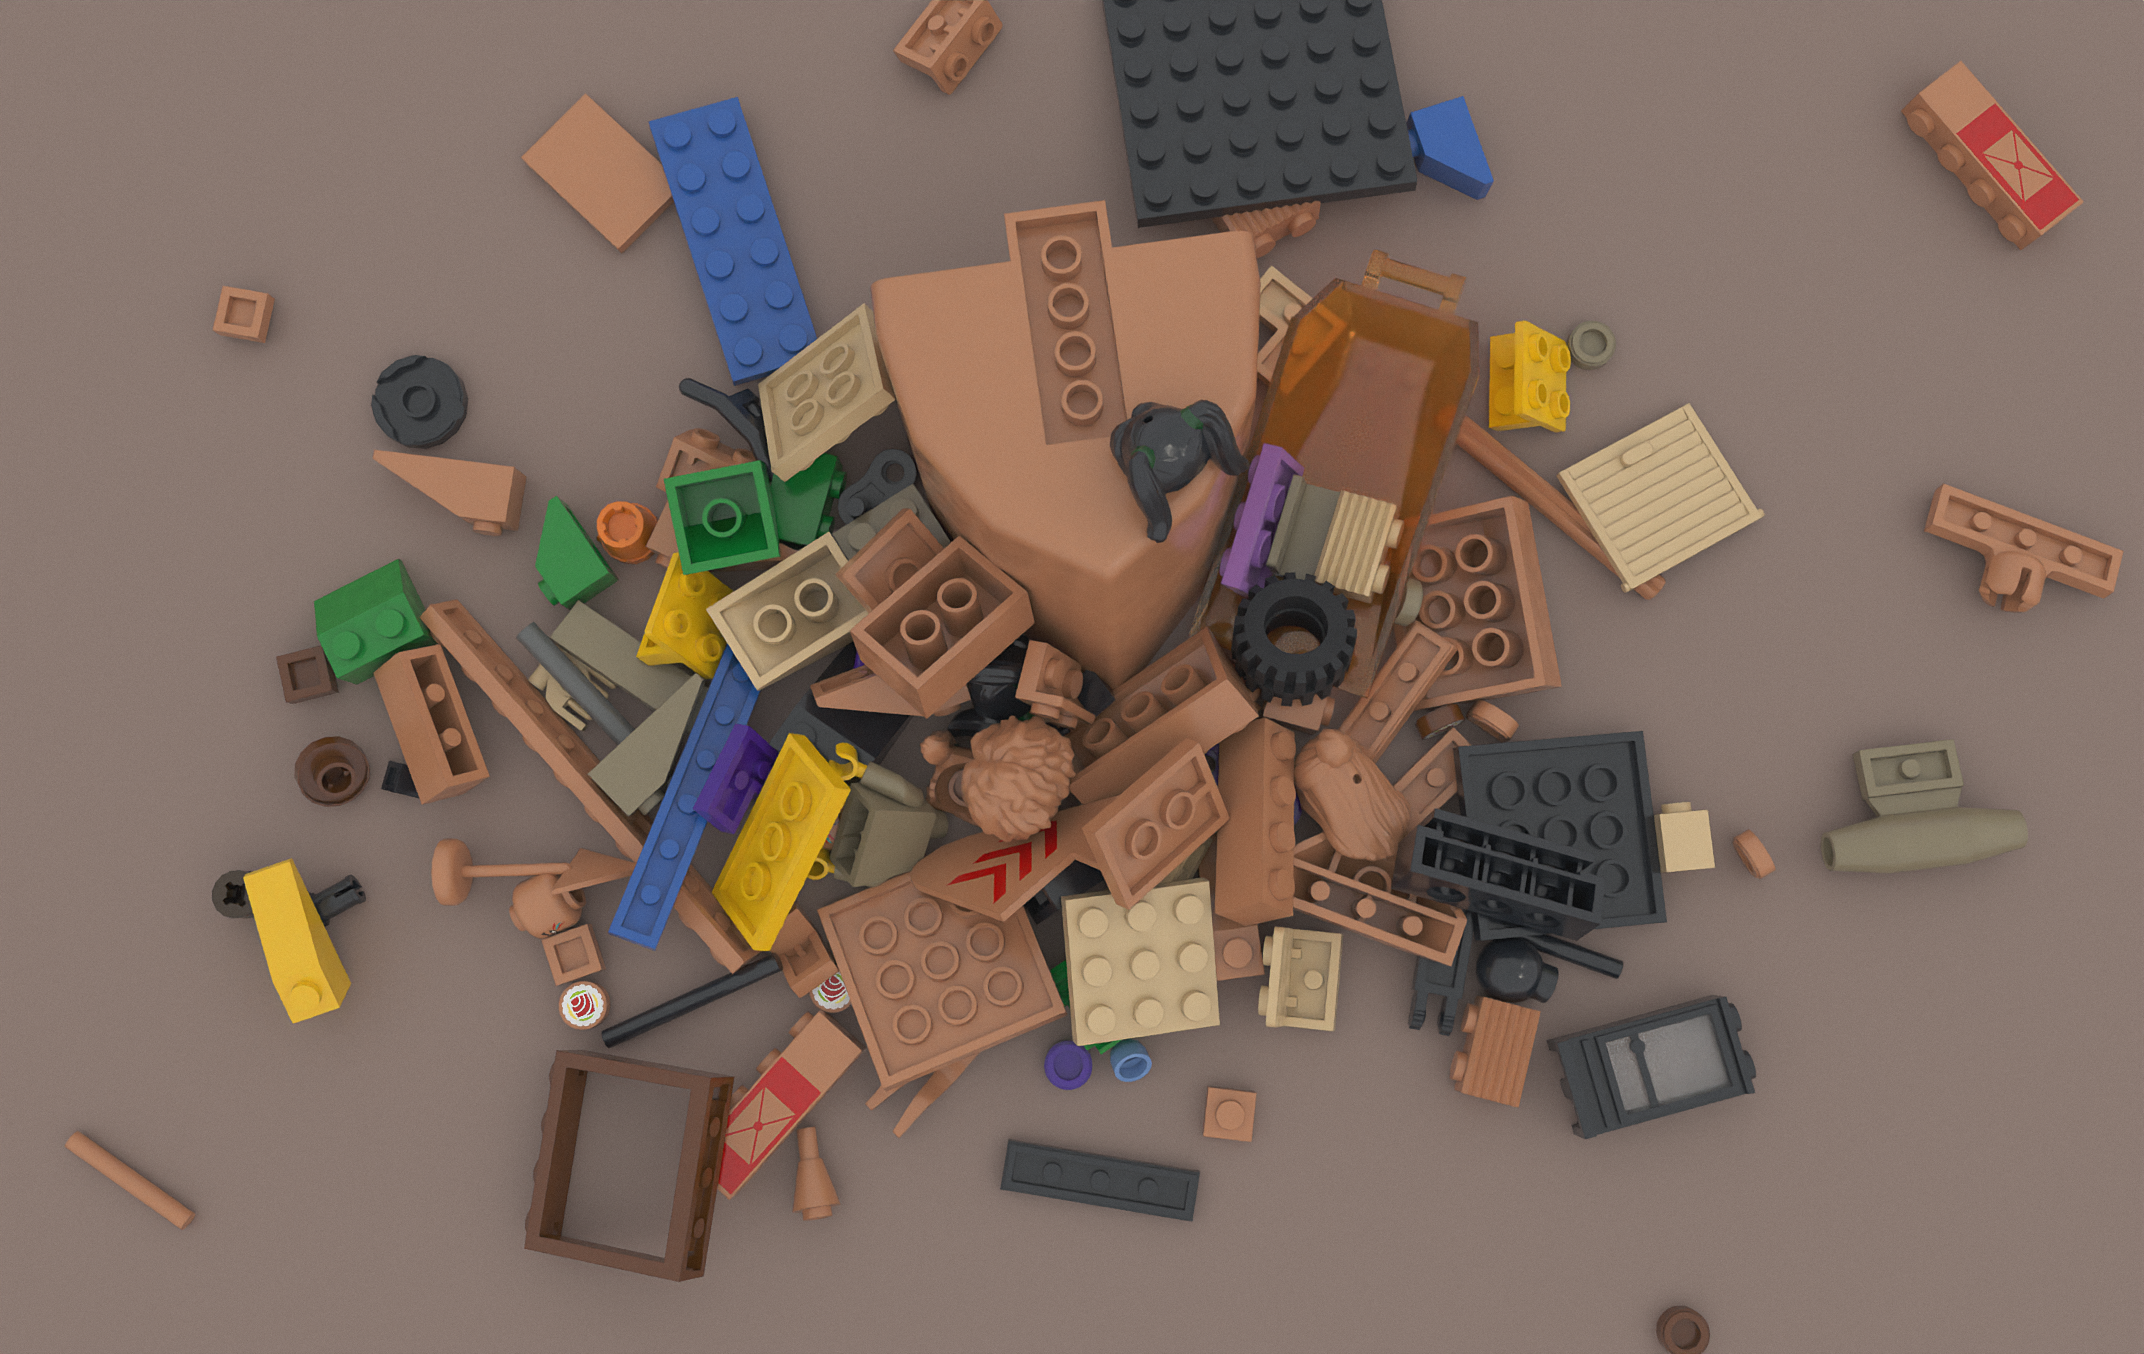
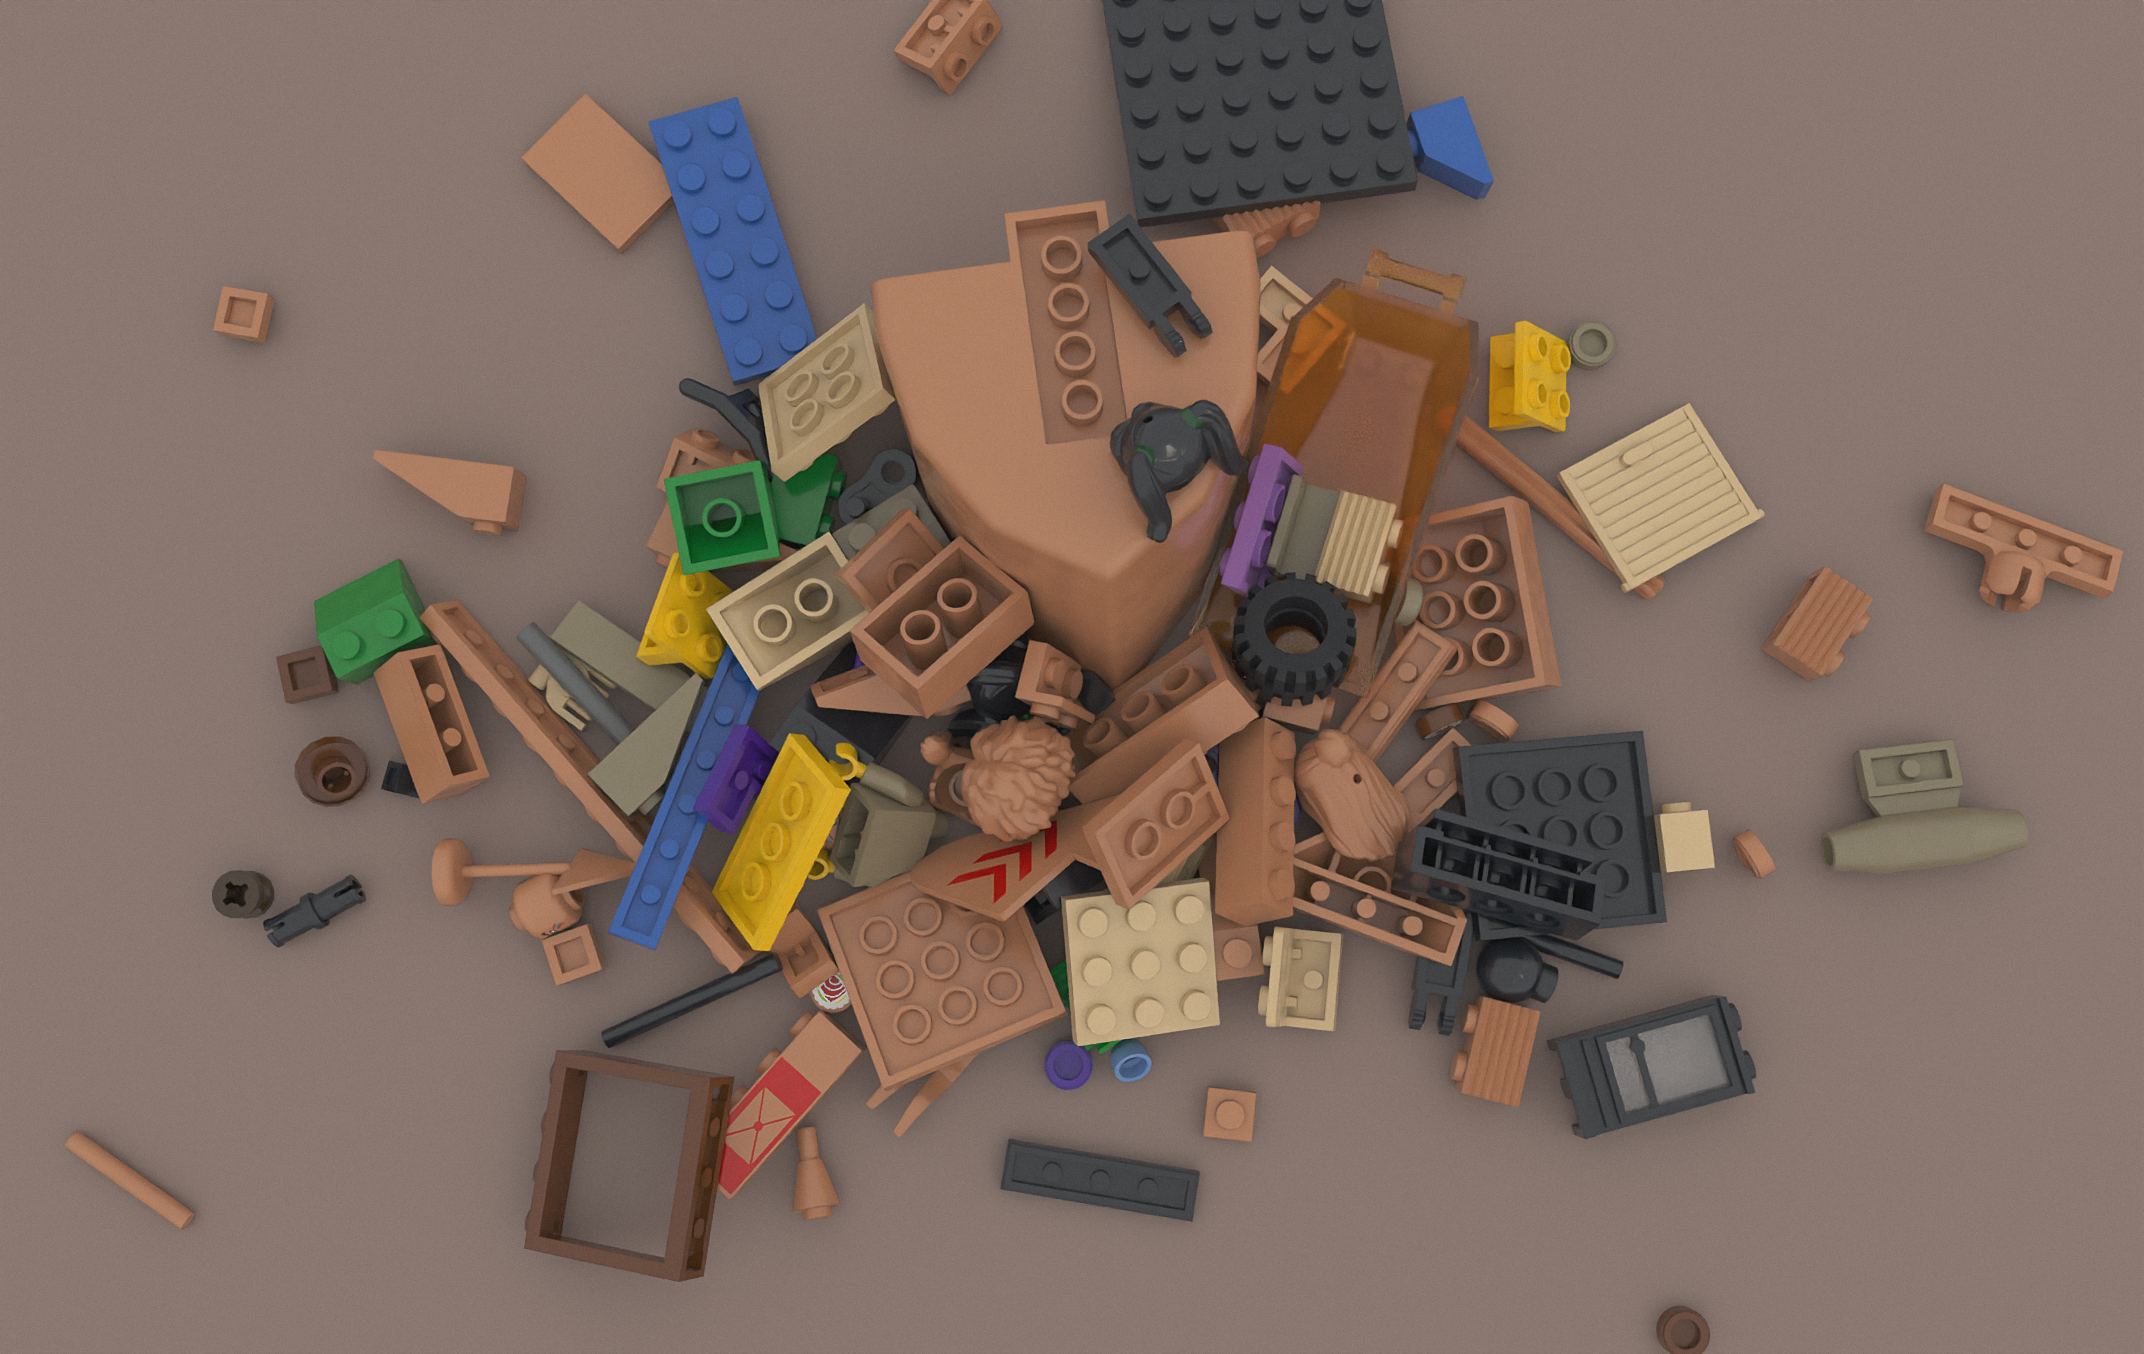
yellow slope [243,858,351,1024] -> none
black tile [371,355,468,449] -> none
green slope [535,496,619,610] -> none
tile [559,981,610,1030] -> none
orange piece [596,501,658,564] -> none
nougat brick [1901,61,2084,250] -> none
none -> black hinge [1088,214,1213,358]
none -> nougat brick [1761,567,1873,681]

